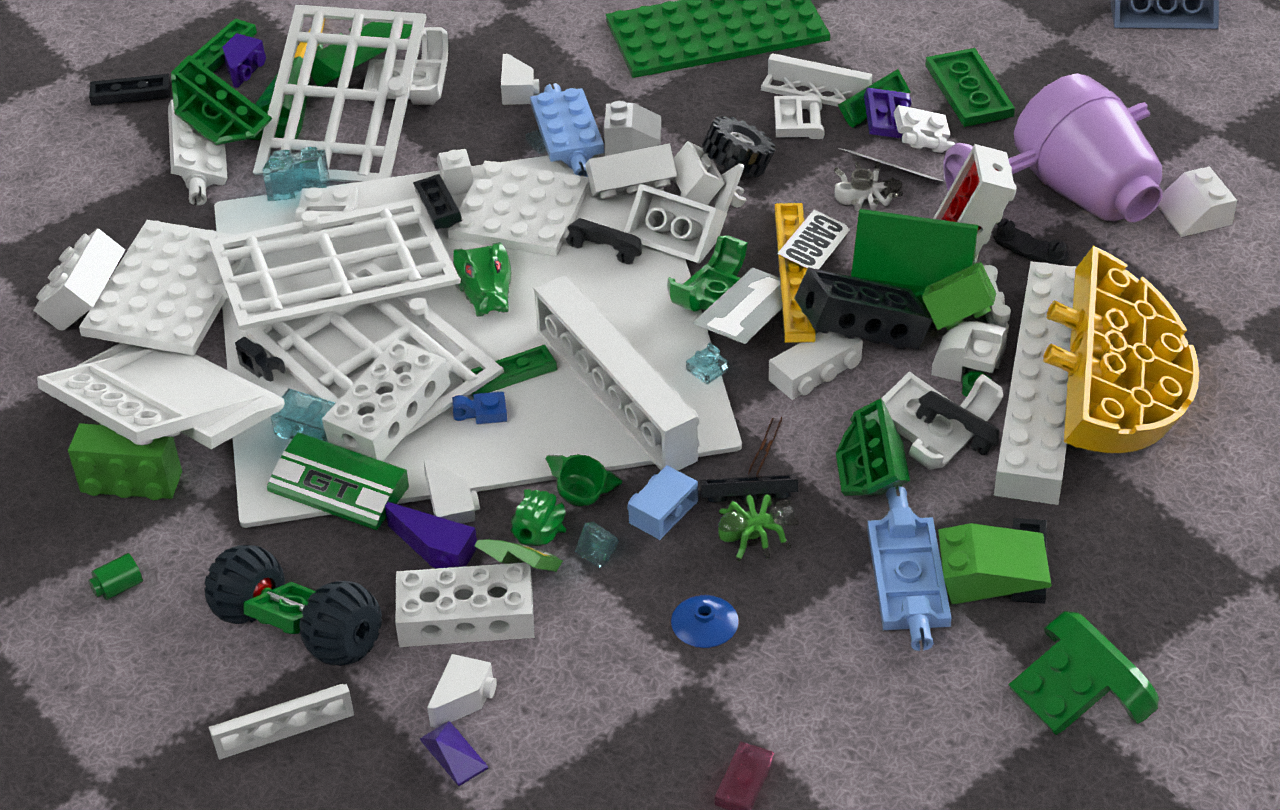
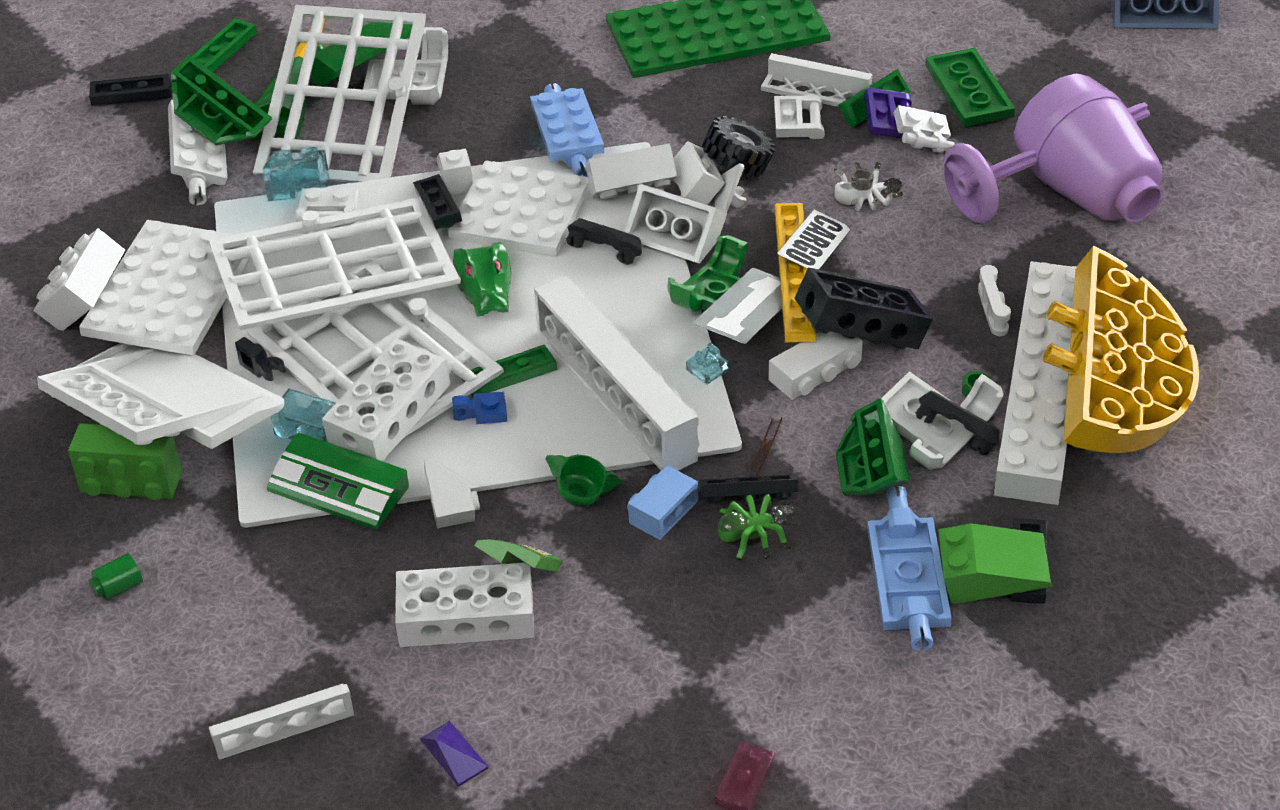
black plate [204,545,382,666] -> none
dark purple slope [222,33,266,88] -> none
dark purple slope [385,502,477,569] -> none
white slope [427,654,497,728] -> none
white slope [501,54,540,105] -> none
green piece [510,489,566,547] -> none
clear light blue tile [575,521,619,567] -> none
light grey wedge [604,101,661,156] -> none
blue dish [671,595,738,648] -> none
white sticker [838,148,943,181] -> none
green slope [851,209,978,308] -> none
bright green brick [922,262,996,330] -> none
white brick [931,321,1007,382] -> none
white brick [933,144,1016,264] -> none
black piece [992,218,1069,265] -> none
green piece [1008,611,1159,735] -> none
white slope [1157,166,1237,237] -> none

